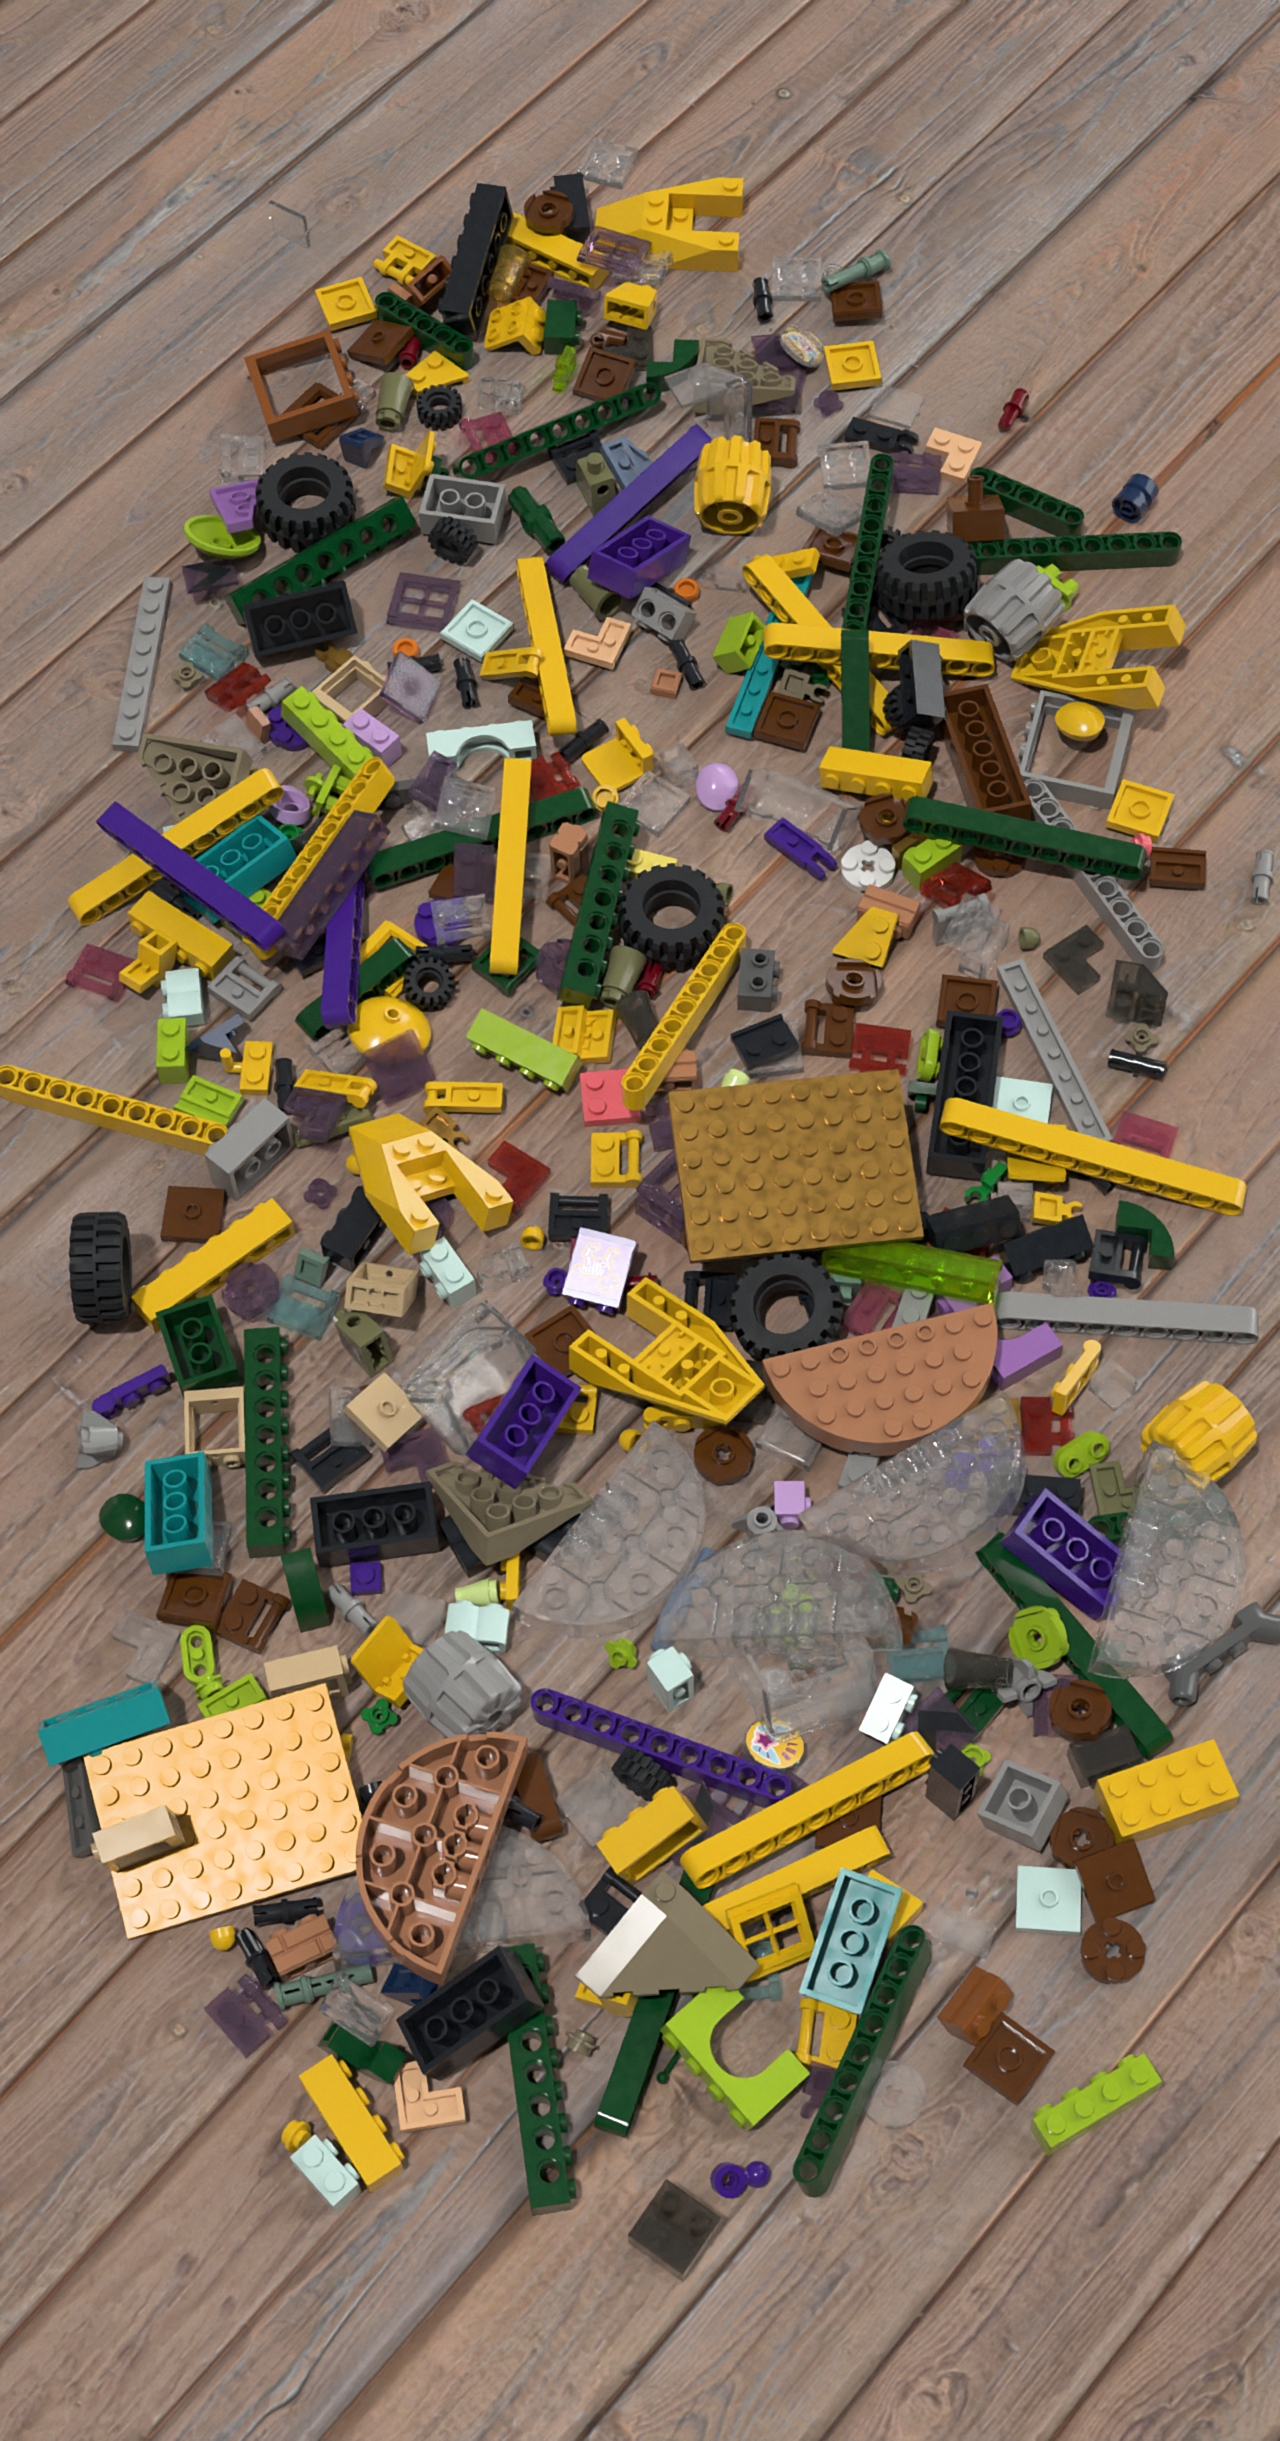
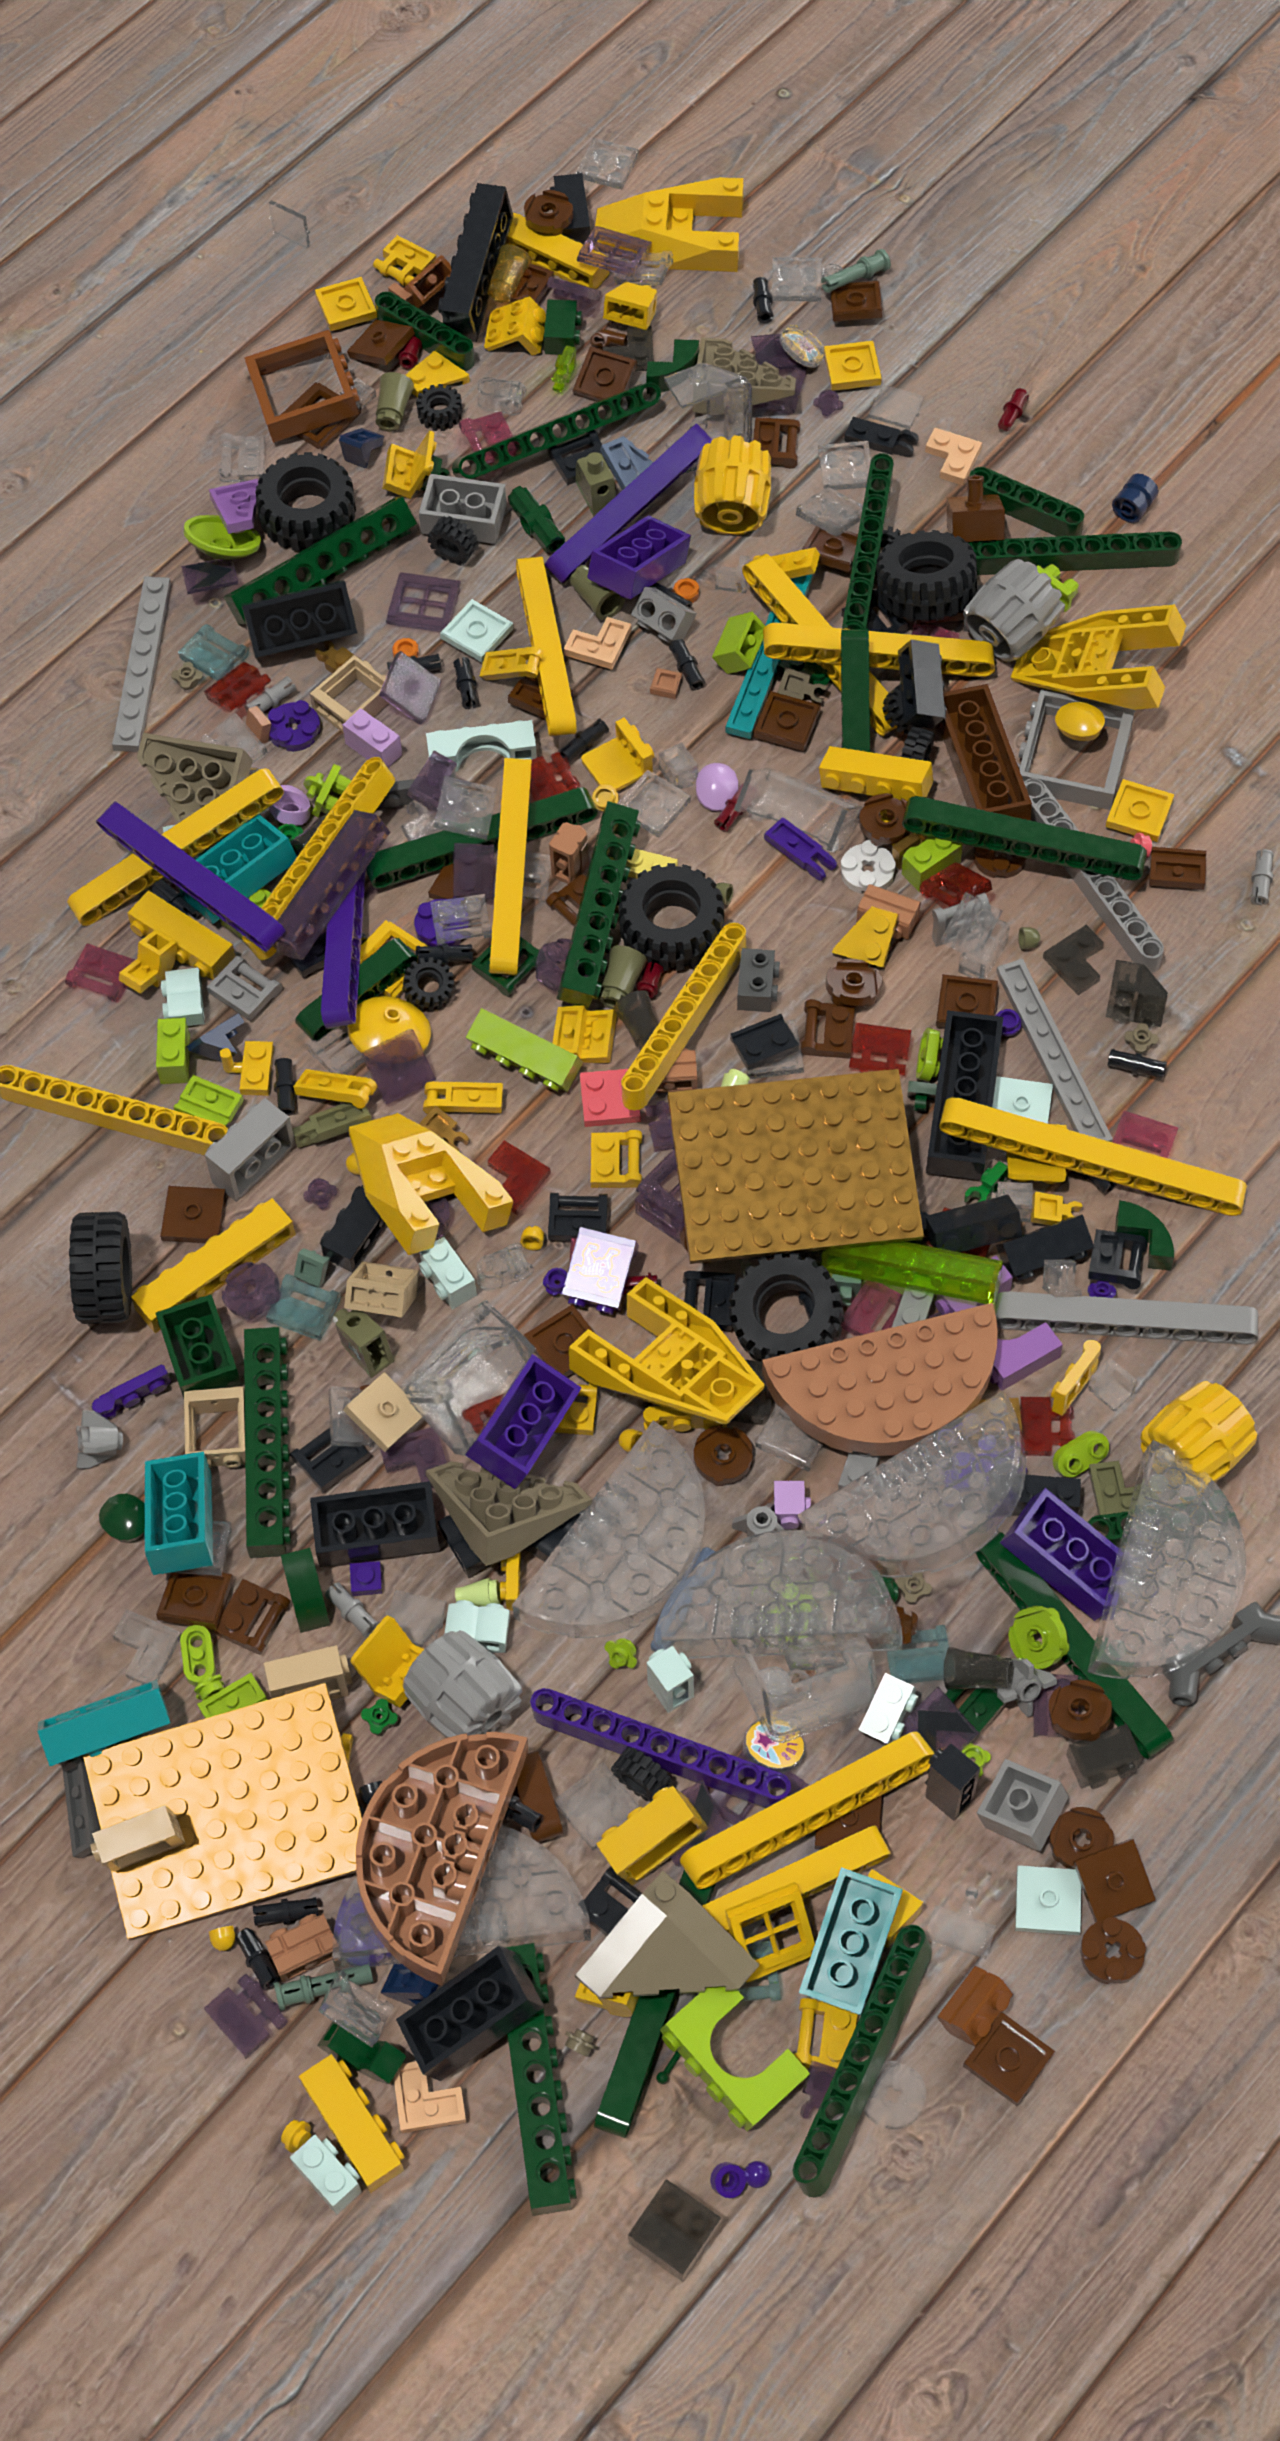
lime brick [281,686,374,780] -> none
clear purple plate [284,1086,348,1143] -> none
clear purple plate [890,450,941,495] -> none
lime brick [1030,2053,1162,2157] -> none
yellow brick [1094,1739,1240,1844] -> none

